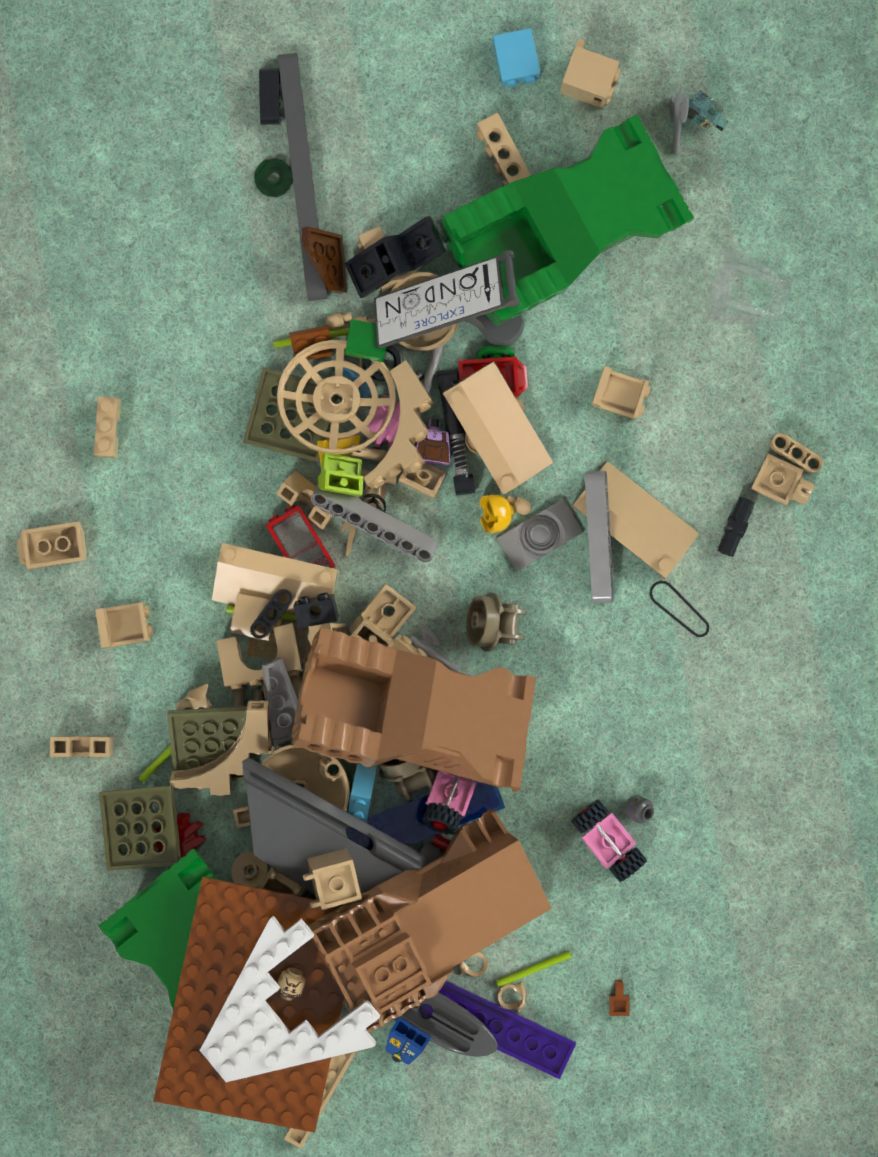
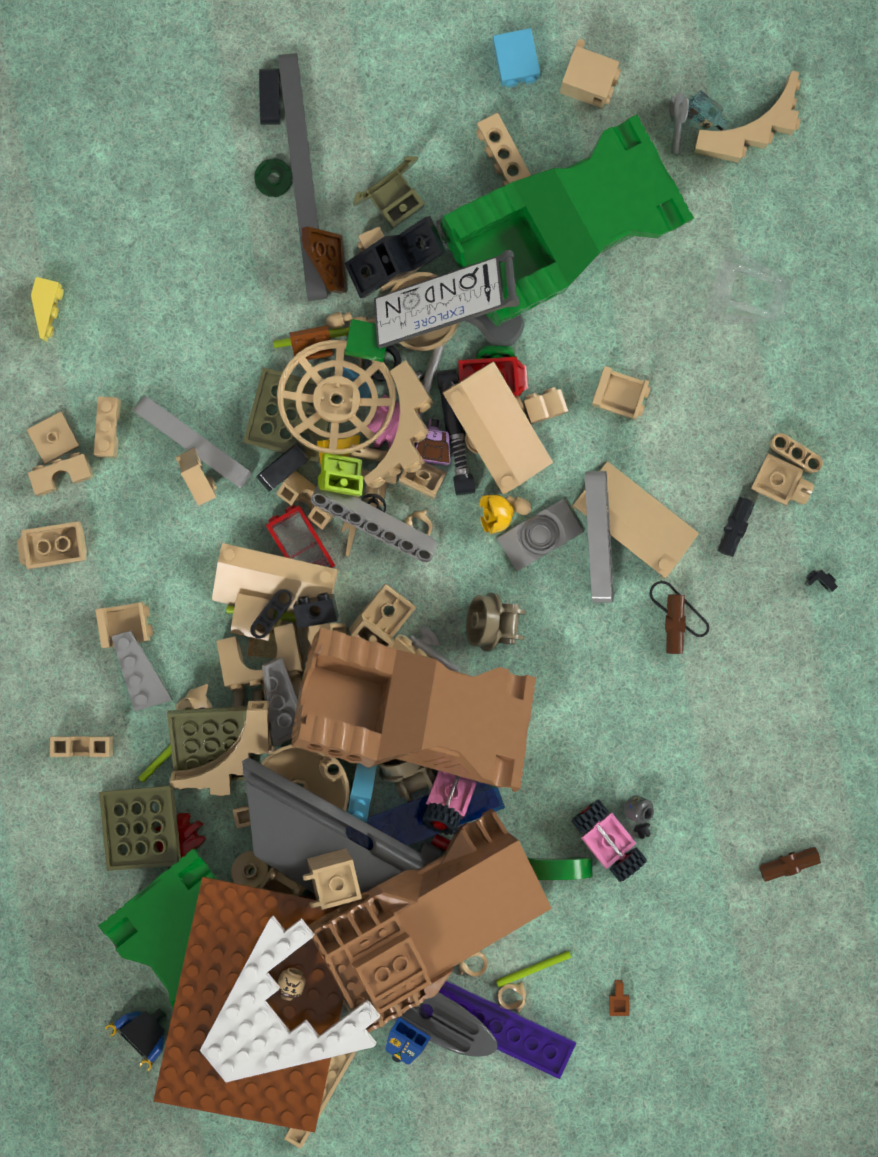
none -> tan plate [27,412,80,464]
none -> tan arch [28,452,94,496]
none -> light yellow slope [31,277,64,342]
none -> black torso [105,1008,167,1071]
none -> light grey wing [112,630,173,711]
none -> light grey beam [133,395,252,489]
none -> tan piece [175,447,217,506]
none -> black beam [256,442,311,492]
none -> olive piece [353,156,425,230]
none -> tan piece [405,510,433,536]
none -> tan brick [523,387,568,424]
none -> green arch [527,857,593,880]
none -> black piece [634,822,651,839]
none -> reddish brown piece [665,594,686,654]
none -> tan arch [693,71,801,163]
none -> reddish brown piece [759,847,821,882]
none -> black bracket [804,569,838,592]

